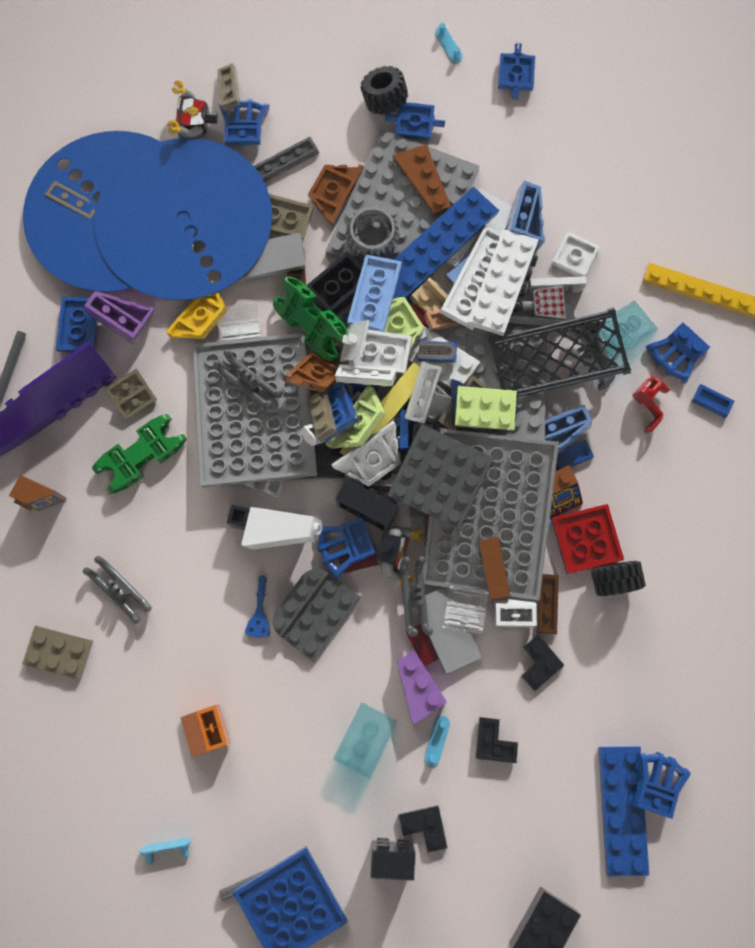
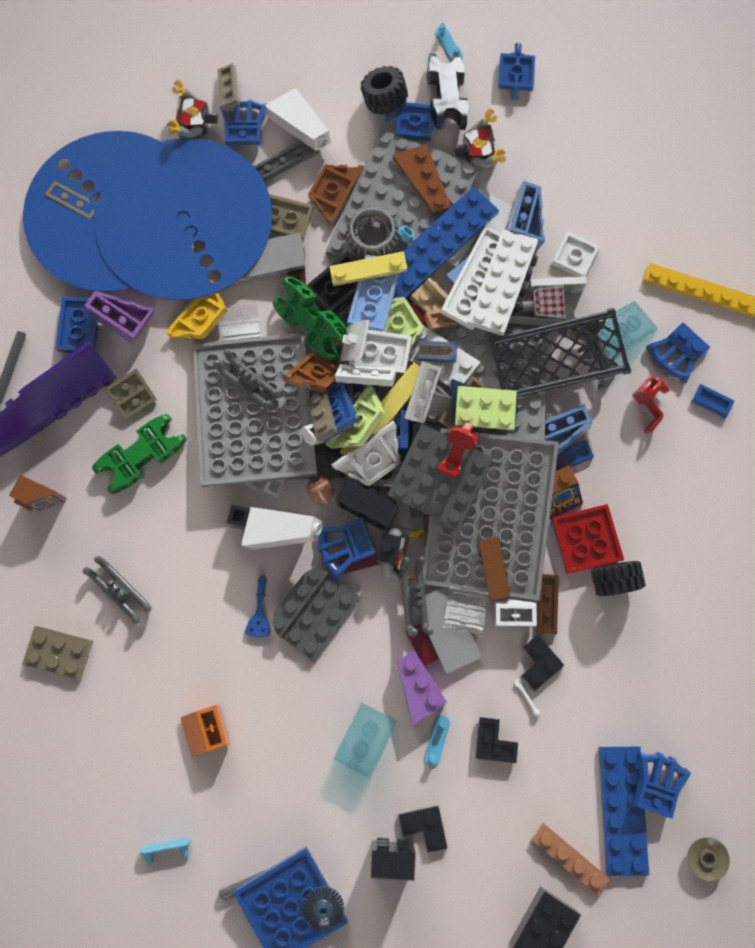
none -> white slope [265,88,331,151]
none -> dish [302,886,344,930]
none -> nougat head [306,475,335,505]
none -> light yellow plate [330,251,408,286]
none -> medium azure plate [398,225,414,243]
none -> piece [426,53,469,130]
none -> red piece [438,422,478,477]
none -> torso [454,109,506,169]
none -> white hinge [514,679,540,717]
none -> nougat plate [531,823,610,896]
none -> dark tan dish [687,837,730,881]

